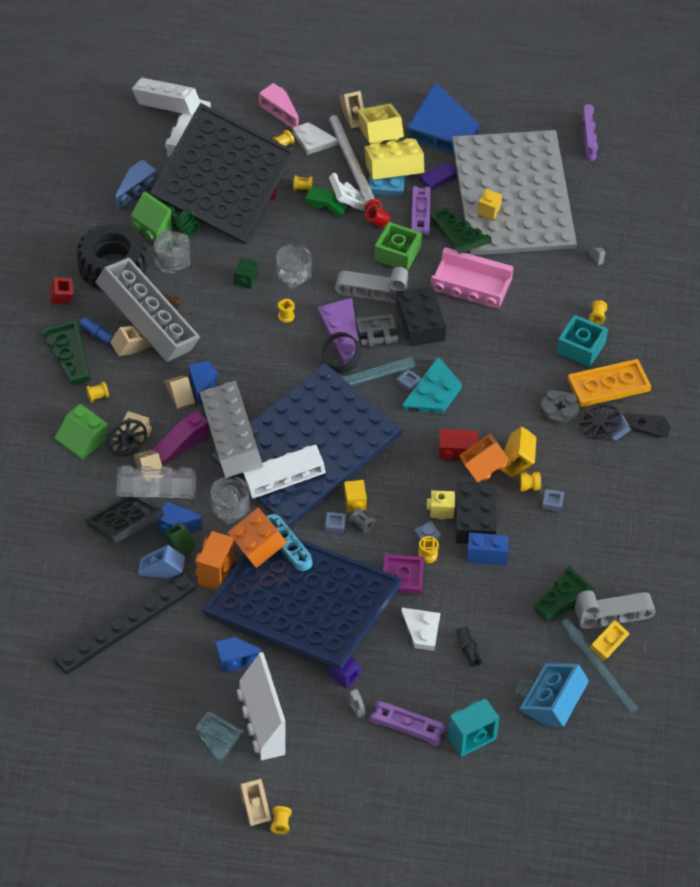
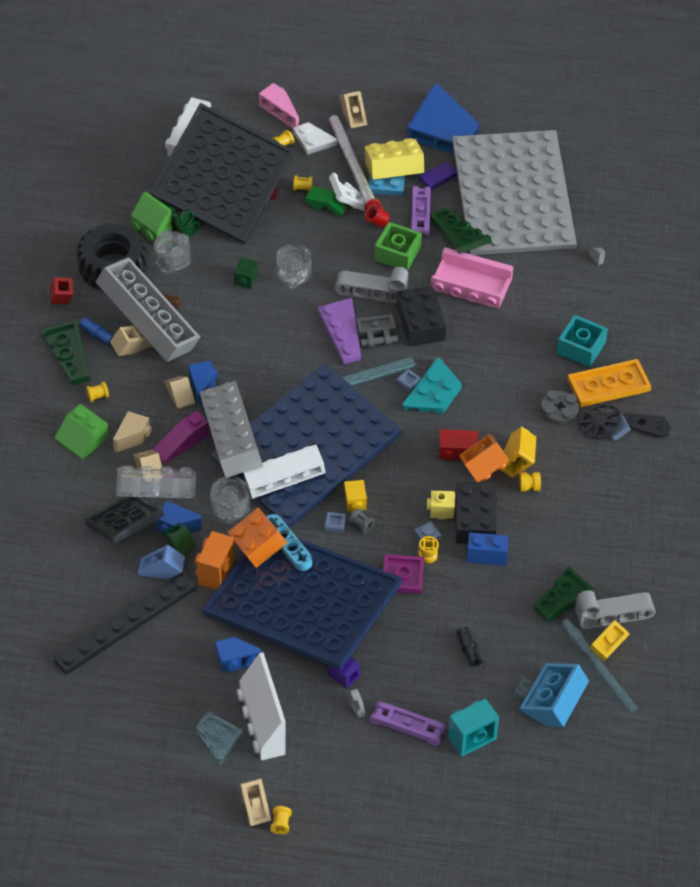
black wheel [106,418,147,456] -> none
medium blue slope [115,160,157,209] -> none
white brick [132,78,201,115] -> none
yellow bush [278,299,294,323] -> none
black tyre [321,332,362,373] -> none
light yellow brick [357,104,404,144] -> none
white wing [401,608,440,651] -> none
yellow brick [477,189,502,220] -> none
sand blue plate [542,489,565,512] -> none
medium lavender plate [582,104,598,161] -> none
yellow bush [589,300,607,325] -> none

